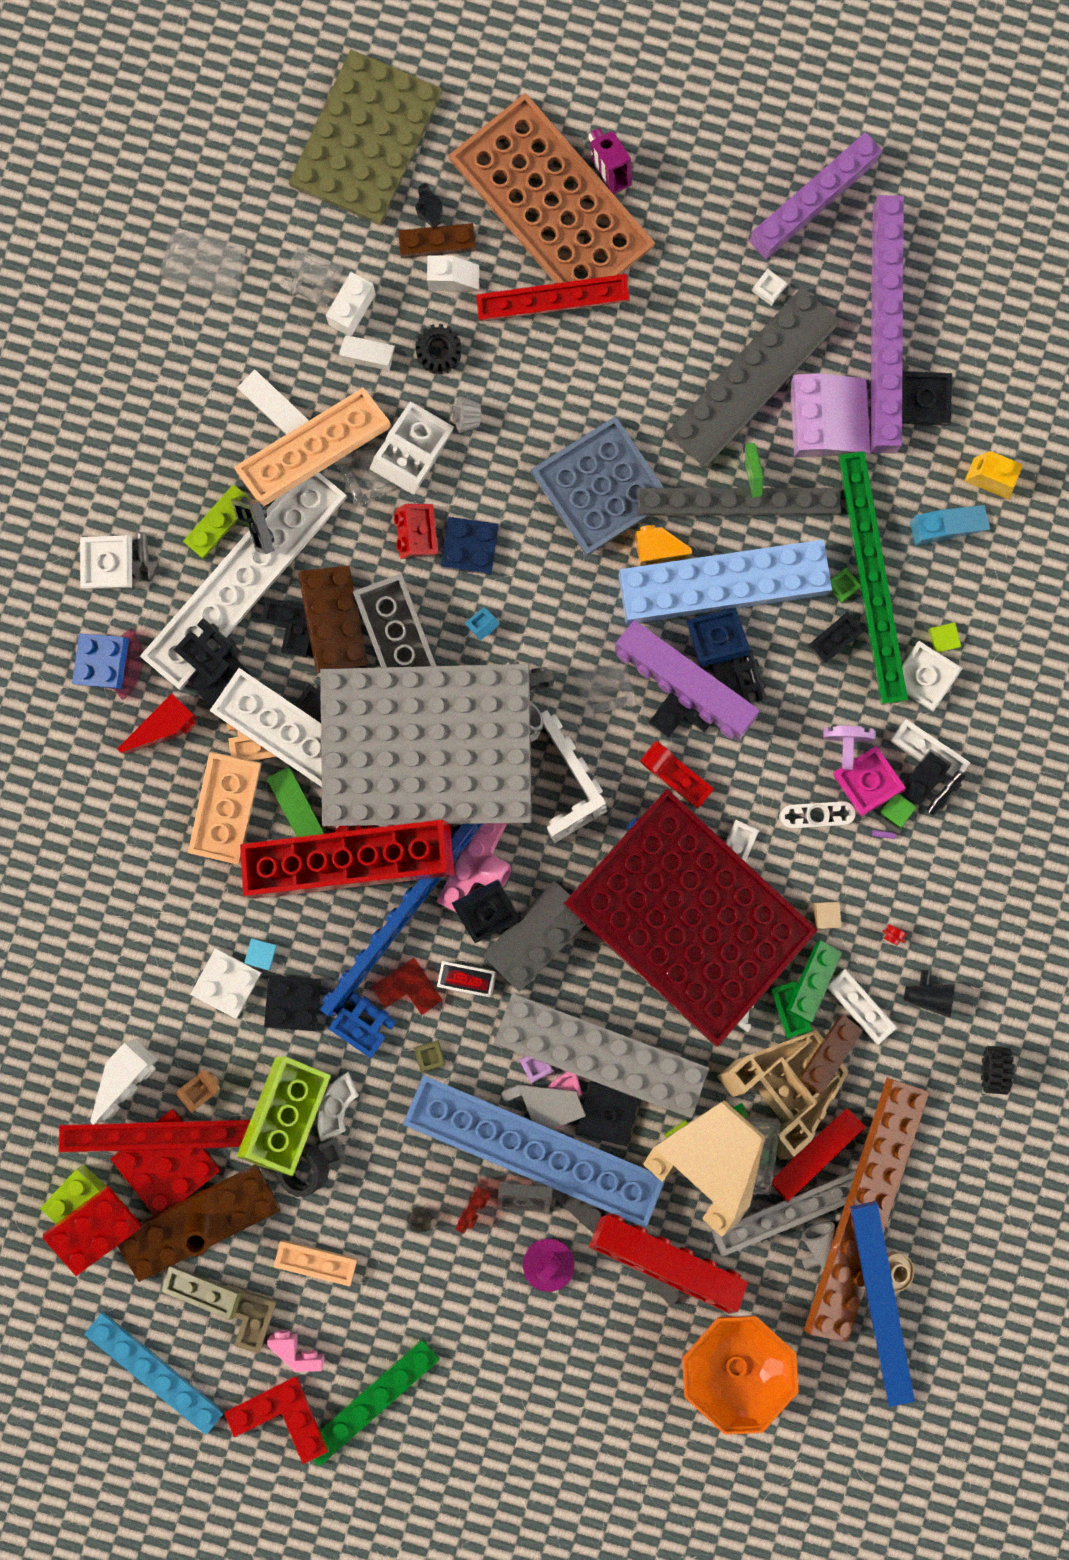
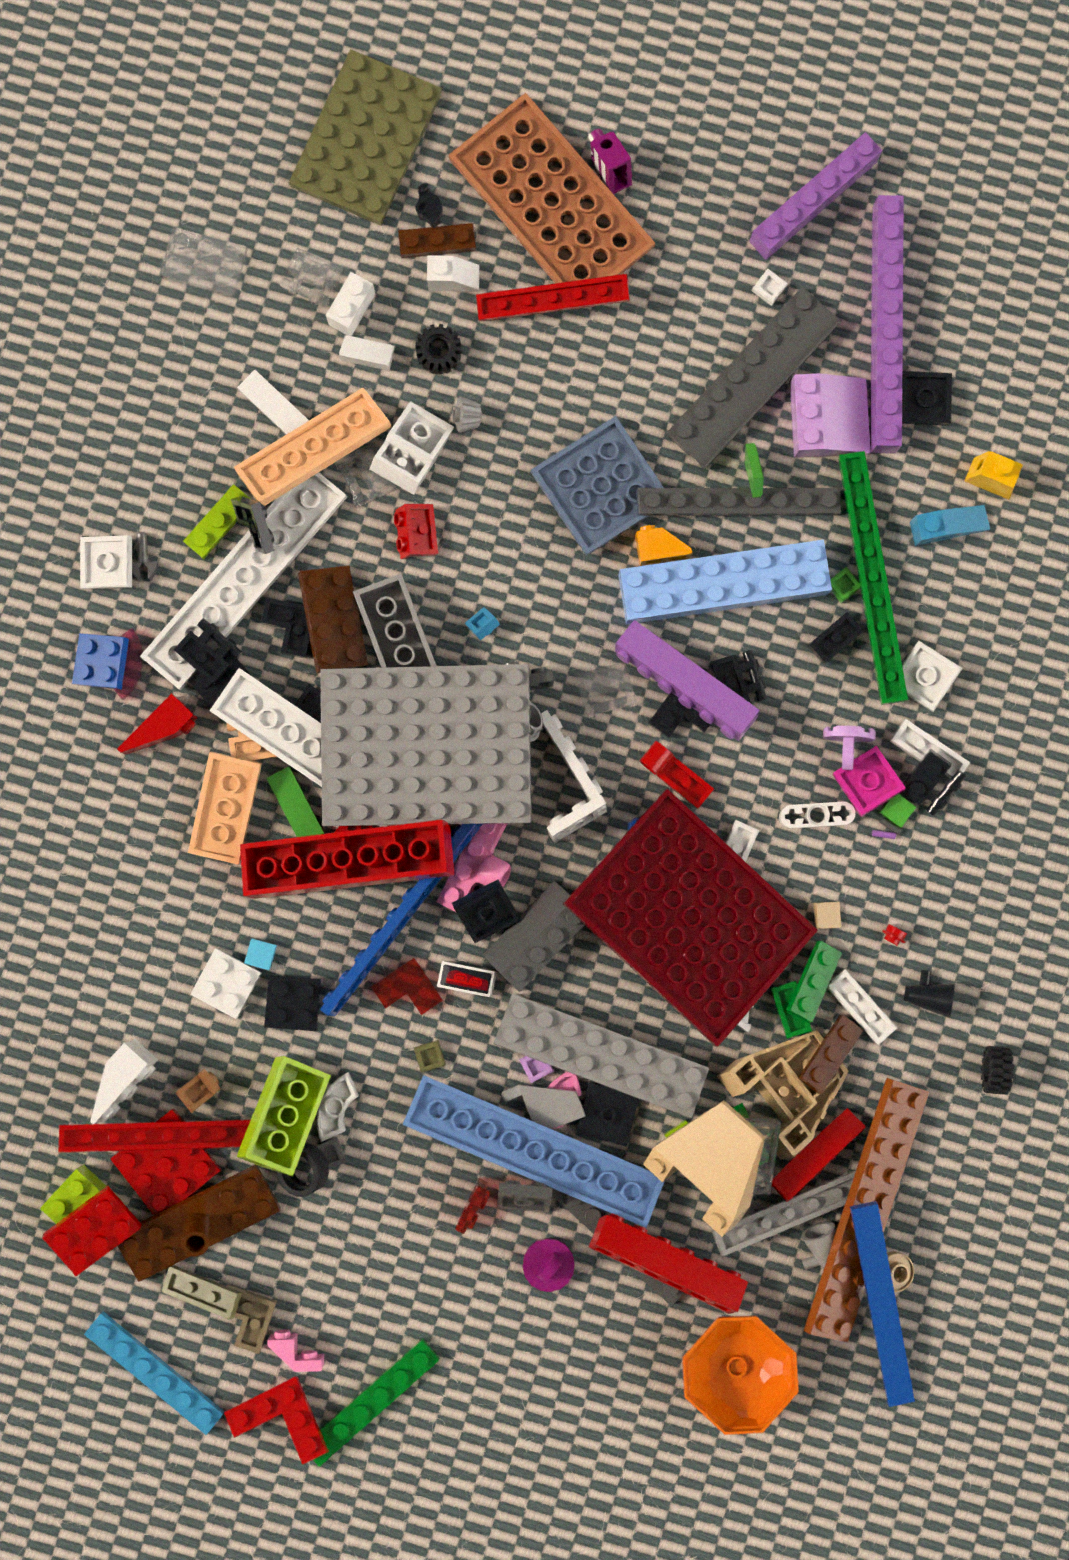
light nougat plate [274,1239,358,1286] -> none
blue plate [328,992,397,1058] -> none
clear smoke plate [407,1206,433,1233] -> none
dark blue plate [441,517,499,575] -> none
dark blue plate [686,607,750,667] -> none
lime tile [928,622,961,653] -> none

